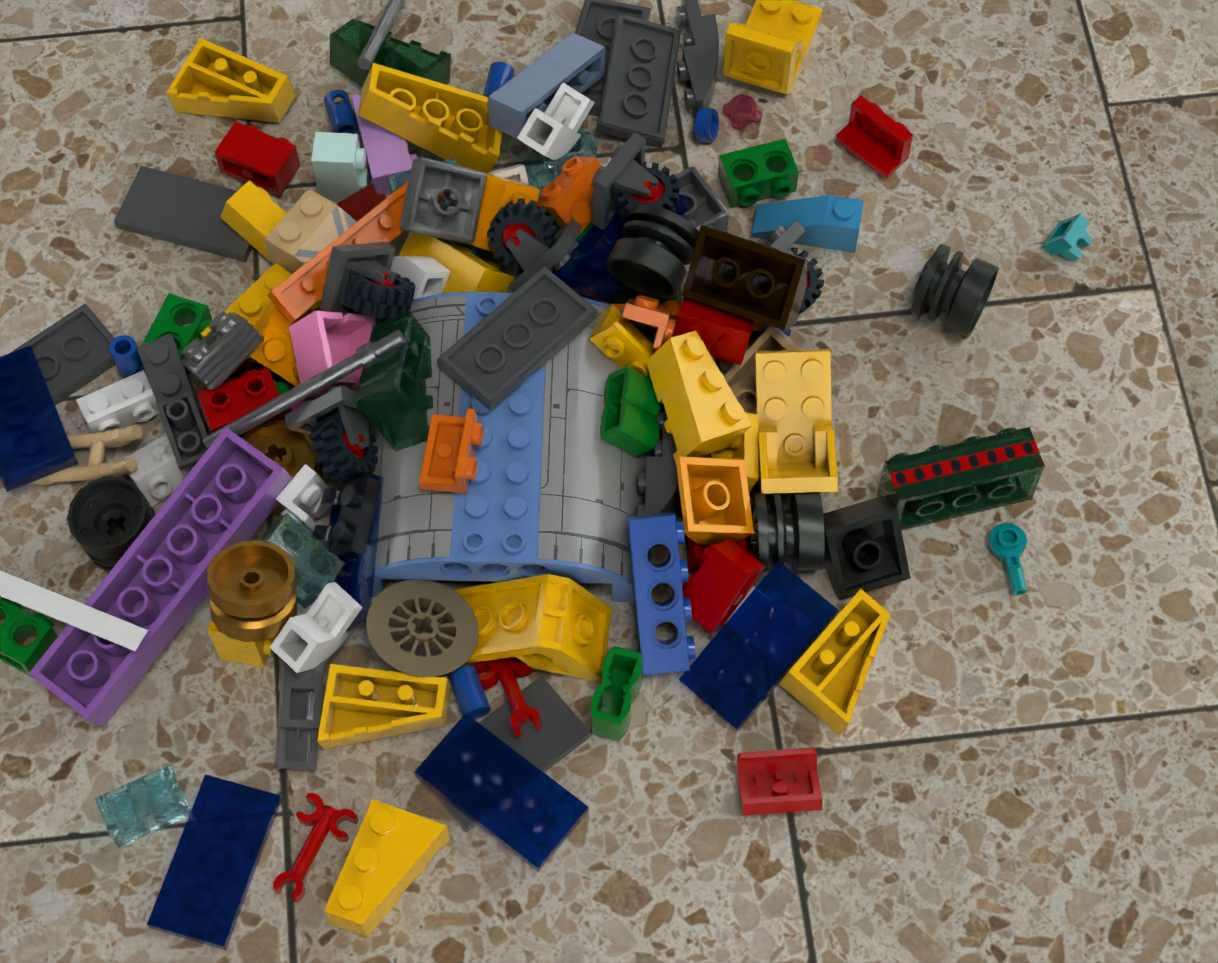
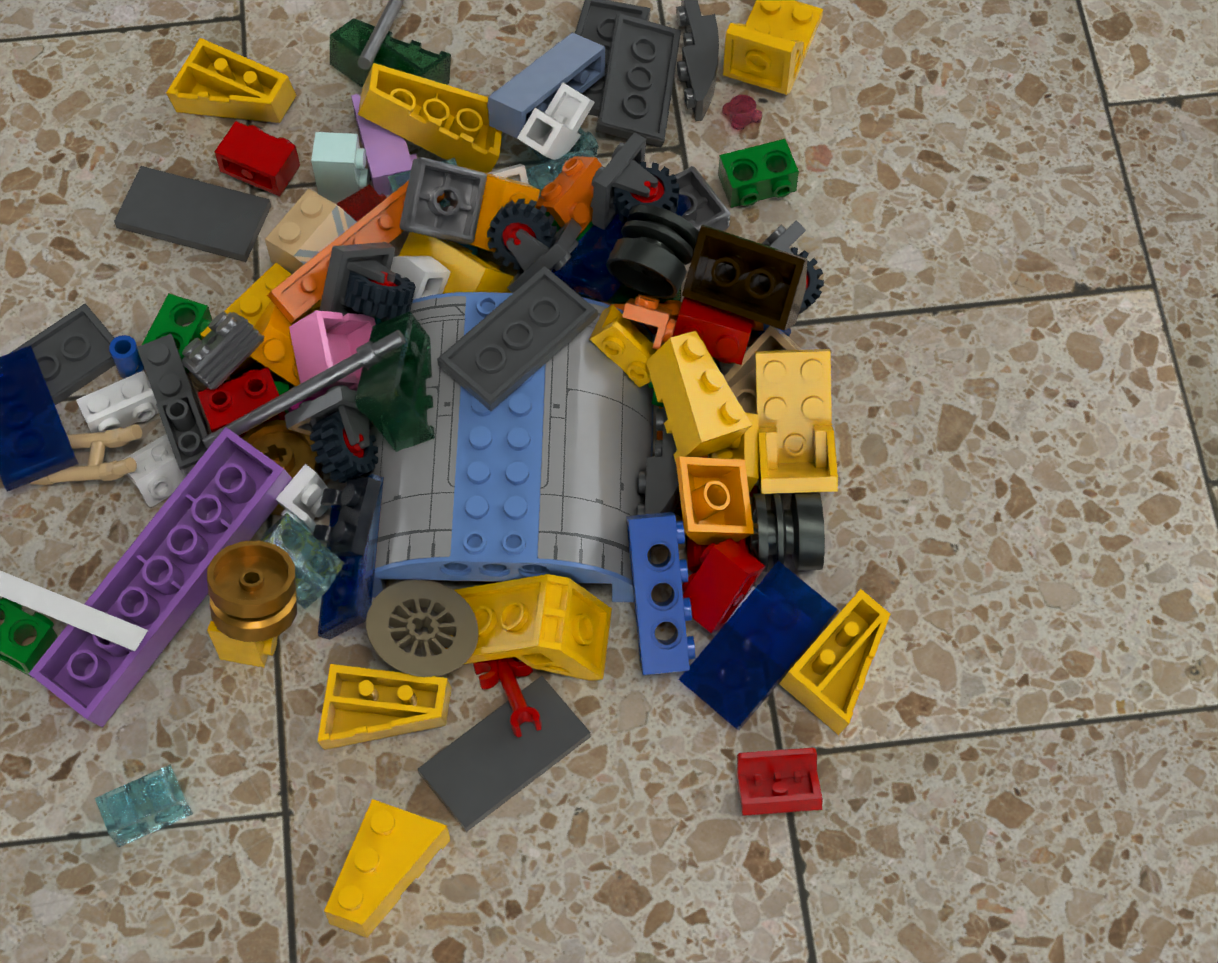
pearl dark grey wheel [67,477,156,573] -> none
clear blue tile [147,774,282,950] -> none
yellow brick [220,180,288,264] -> none
white brick [270,582,363,673] -> none
red bar [273,793,359,903] -> none
dark grey slope [274,658,323,772] -> none
blue piece [323,90,358,134] -> none
clear blue tile [414,713,589,872] -> none
orange bracket [419,408,484,494] -> none
blue piece [449,666,491,721] -> none
blue piece [483,61,514,97] -> none
green brick [591,646,642,741] -> none
green brick [600,366,663,457] -> none
blue tile [693,107,719,143] -> none
dark azure slope [751,195,864,253] -> none
pearl dark grey slope [823,496,911,600] -> none
red bracket [836,95,913,178] -> none
clear green brick [877,427,1045,531] -> none
pearl dark grey wheel [911,244,999,337] -> none
teal plate [989,523,1028,596] -> none
teal tile [1043,214,1092,261] -> none

